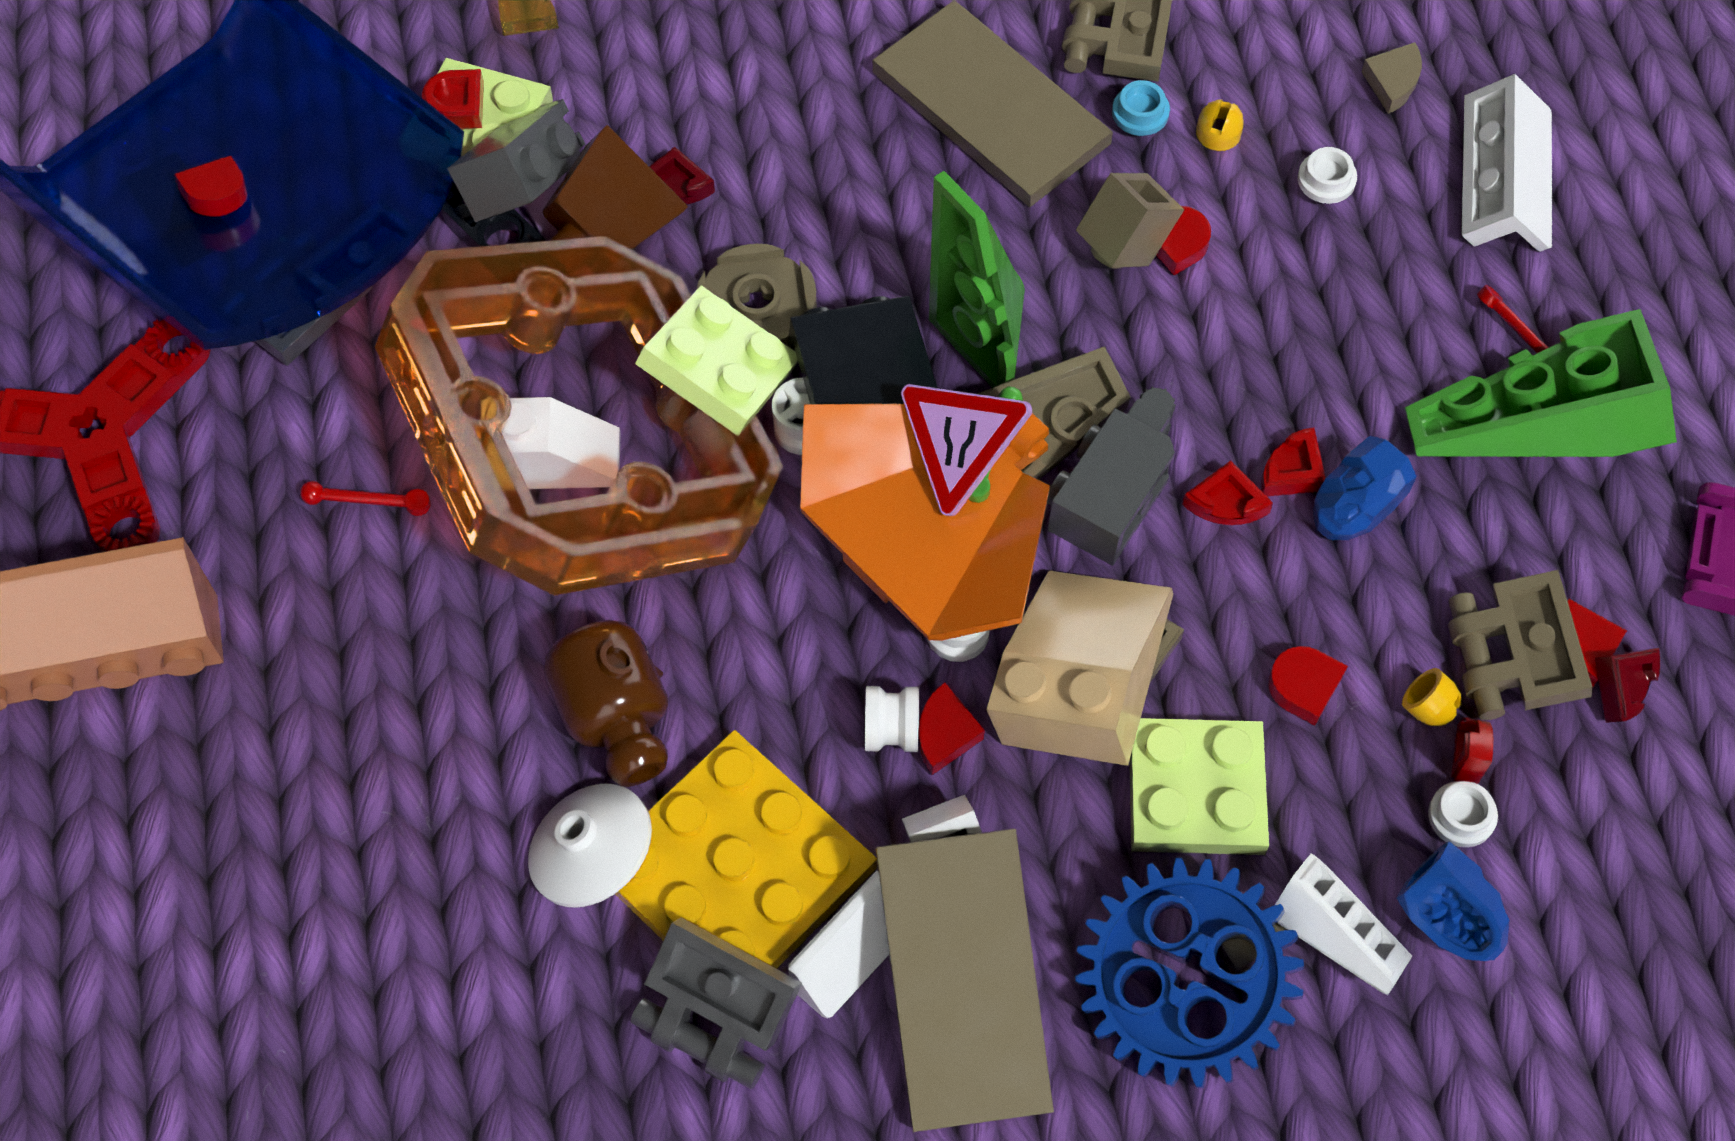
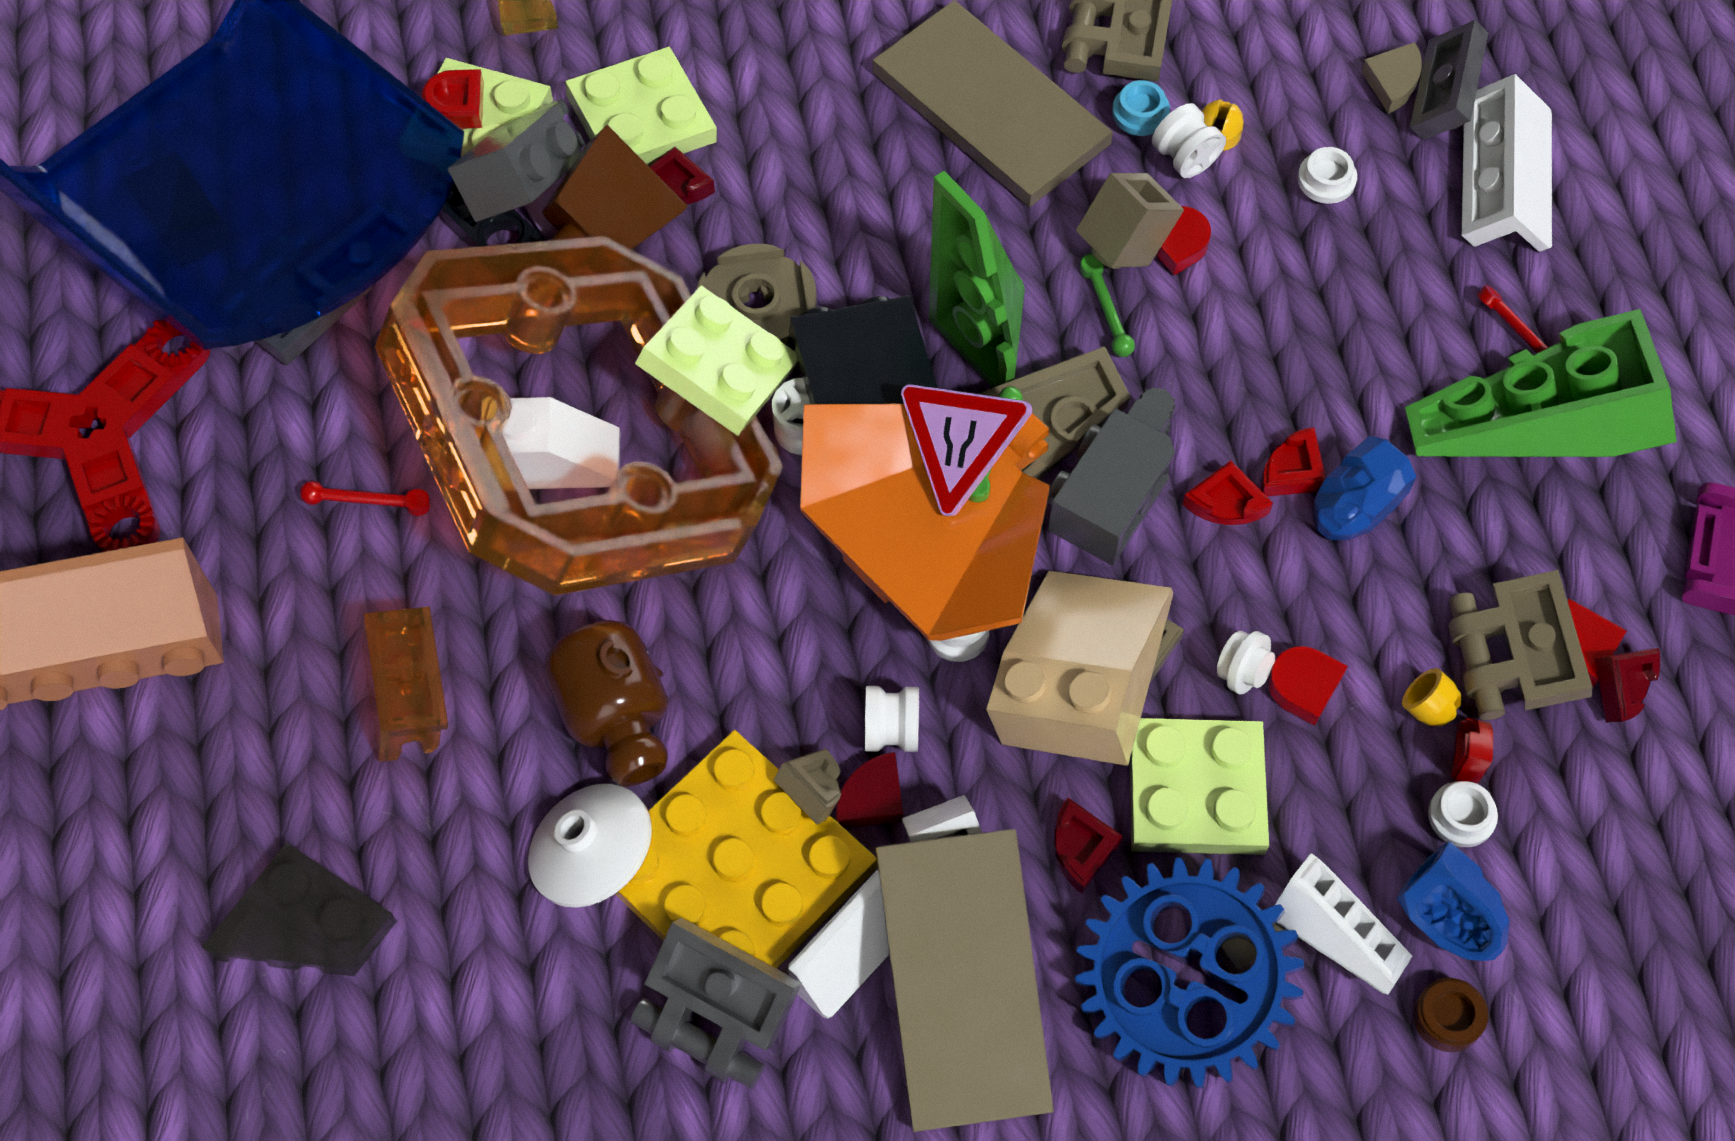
red tile [175,155,247,217] -> none
red tile [919,682,985,775] -> none
none -> clear smoke wing [202,842,397,977]
none -> clear orange hinge [362,606,448,762]
none -> yellowish green plate [565,46,717,166]
none -> dark tan tile [774,748,841,825]
none -> dark red tile [836,752,903,828]
none -> dark red tile [1054,798,1122,894]
none -> bright green hinge [1080,254,1135,357]
none -> white wheel [1152,103,1226,178]
none -> white plate [1217,631,1275,694]
none -> flat silver plate [1410,20,1488,140]
none -> reddish brown tile [1413,978,1488,1052]

